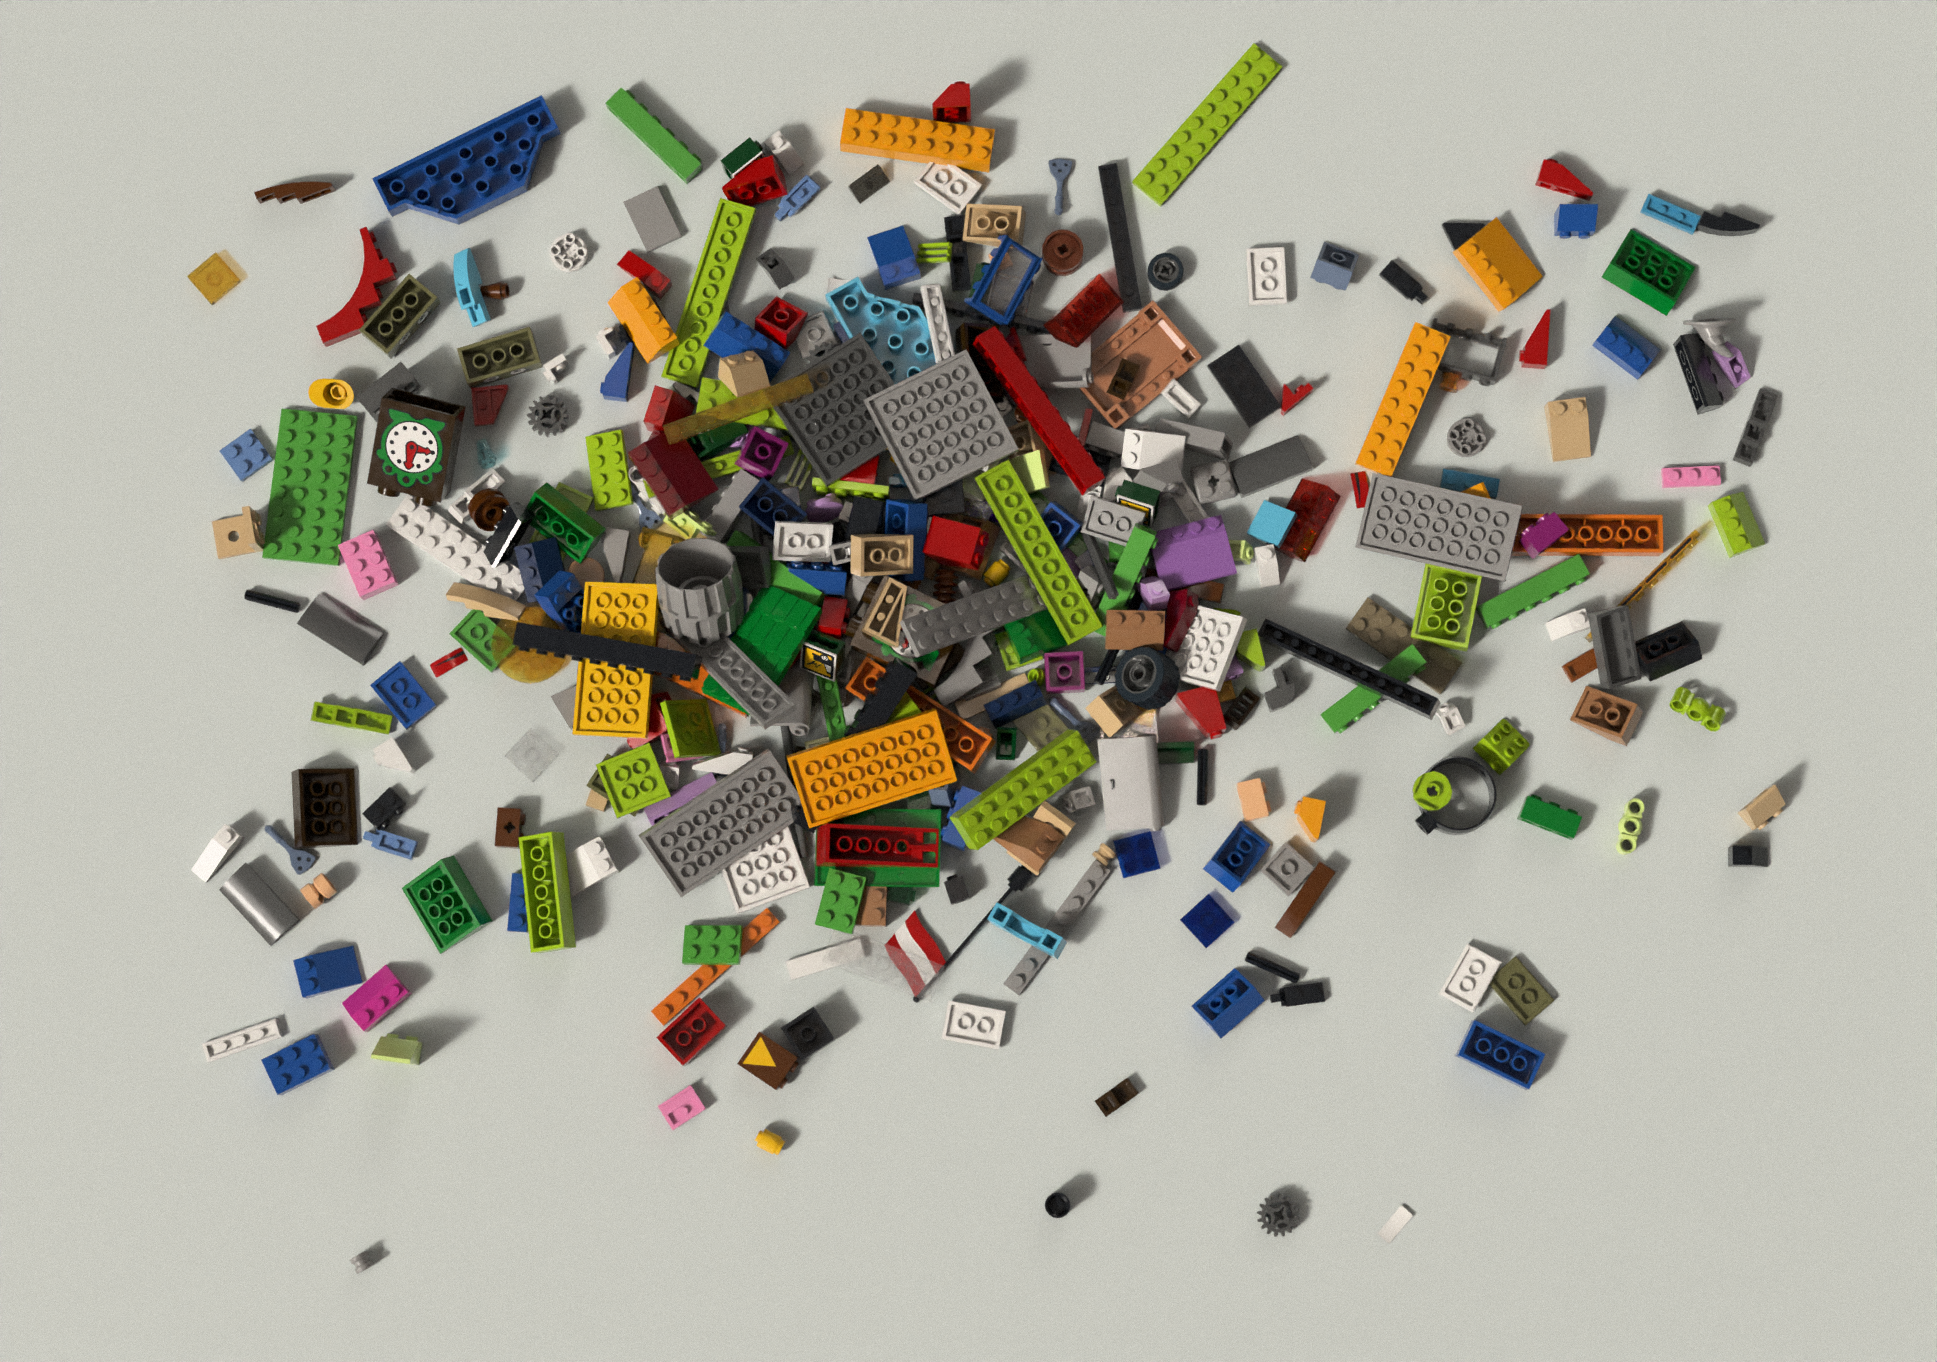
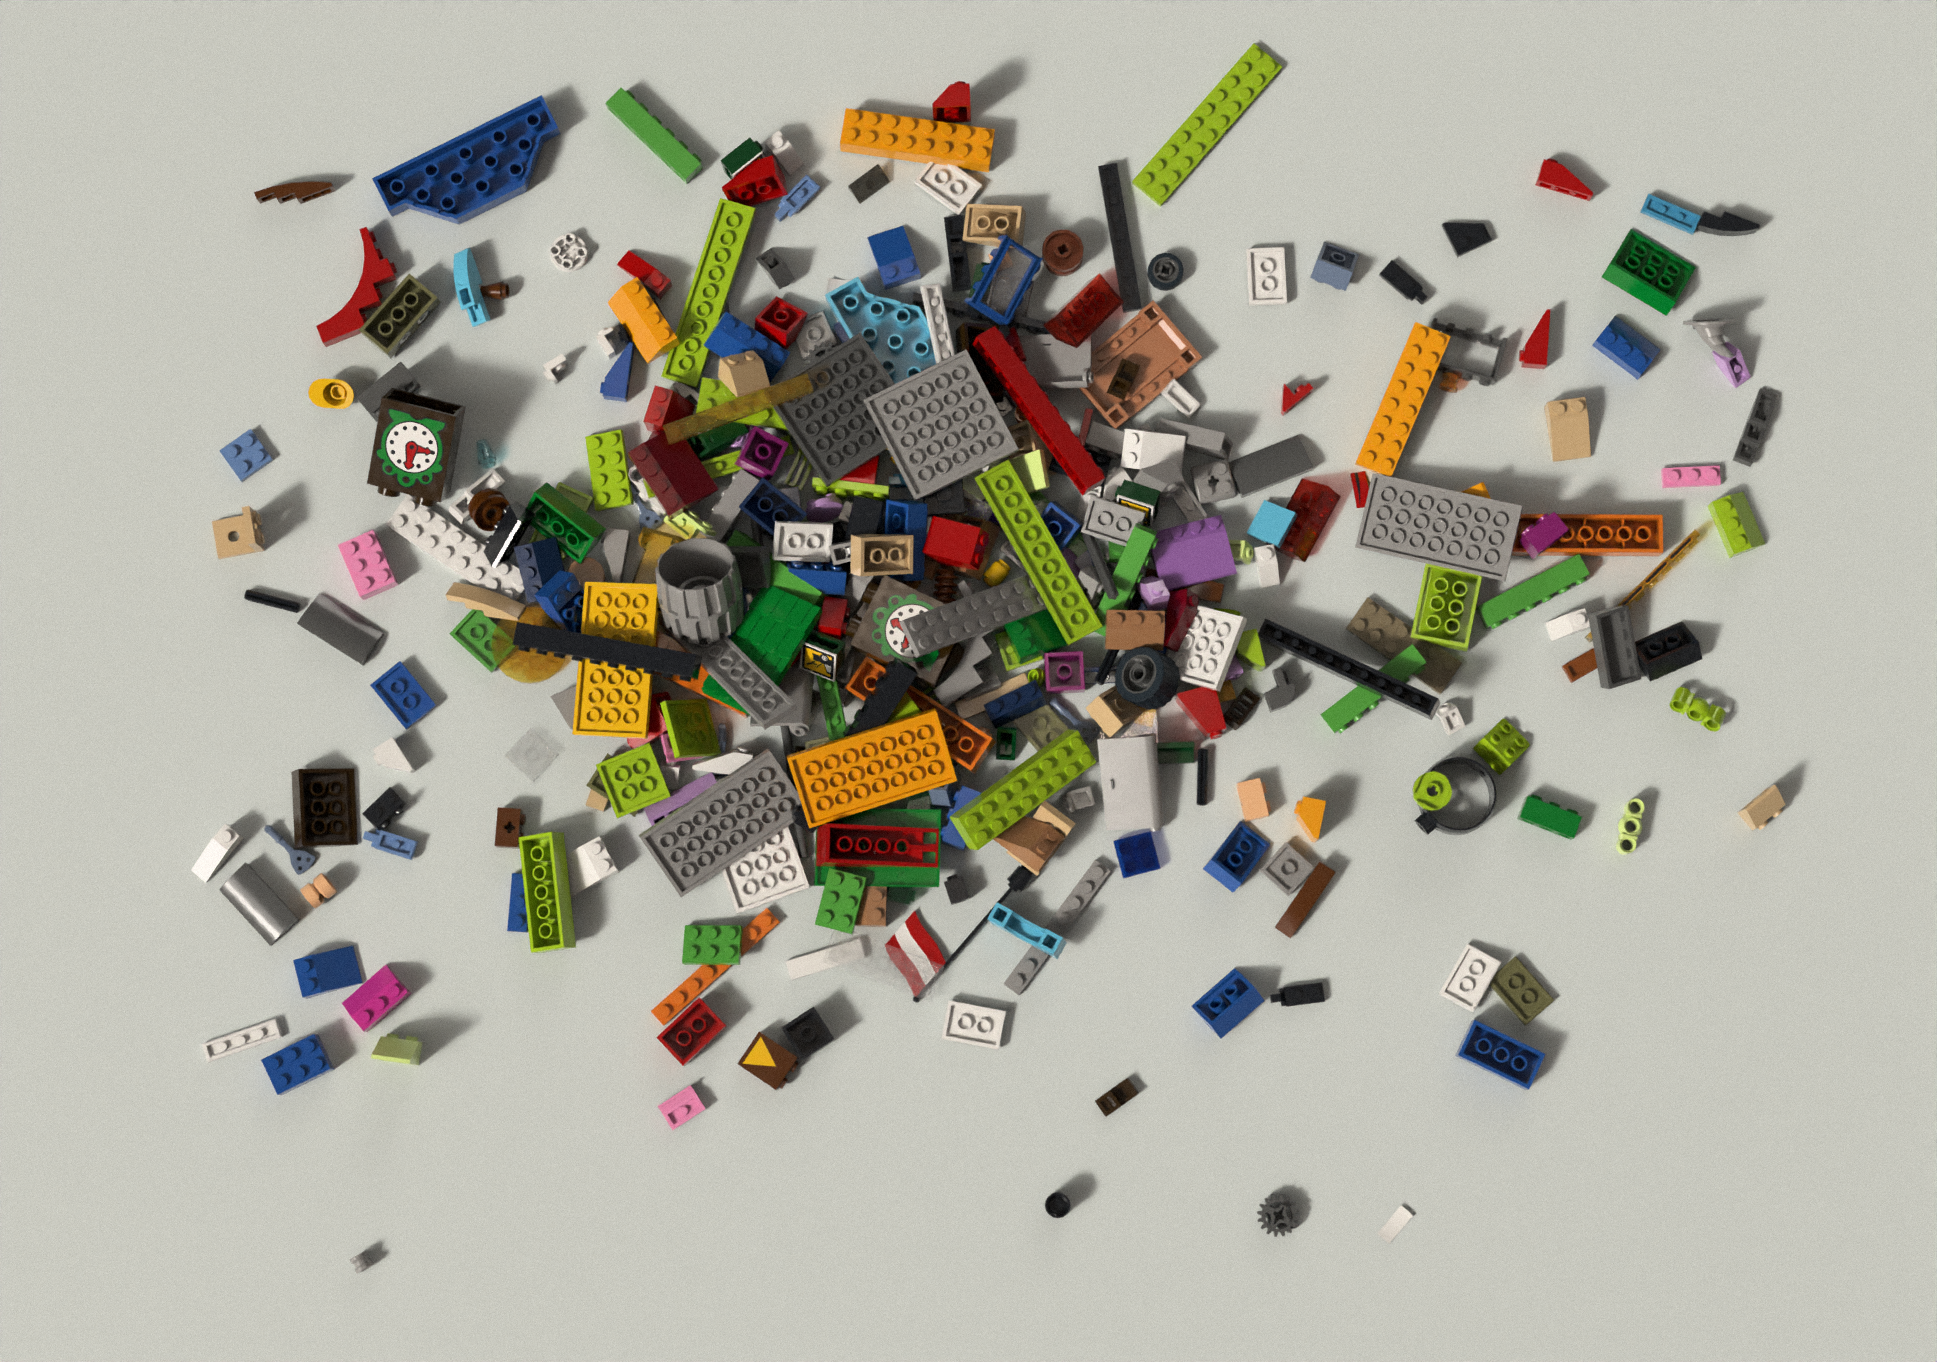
clear yellow tile [187,252,241,305] -> none
bright green plate [262,409,358,566] -> none
lime slope [310,702,392,735] -> none
green slope [402,855,493,954] -> none
red sticker [430,648,468,678] -> none
olive brick [457,327,543,389] -> none
red wing [471,384,509,427] -> none
dark grey gear [527,395,569,437] -> none
light grey tile [623,186,682,253] -> none
yellow brick [755,1129,785,1155] -> none
tan wedge [861,578,907,649] -> none
lime tile [916,242,953,264] -> none
sand blue piece [1048,159,1072,216] -> none
tan wheel [1092,843,1116,867] -> none
clear blue plate [1180,894,1235,948] -> none
black plate [1207,345,1281,429] -> none
black axle [1245,952,1300,983] -> none
dark azure plate [1440,469,1500,499] -> none
light grey tile [1447,418,1486,457] -> none
light orange slope [1452,217,1543,312] -> none
blue slope [1554,204,1598,239] -> none
medium nougat slope [1570,686,1643,746] -> none
black slope [1673,333,1724,415] -> none
black slope [1728,846,1768,867] -> none

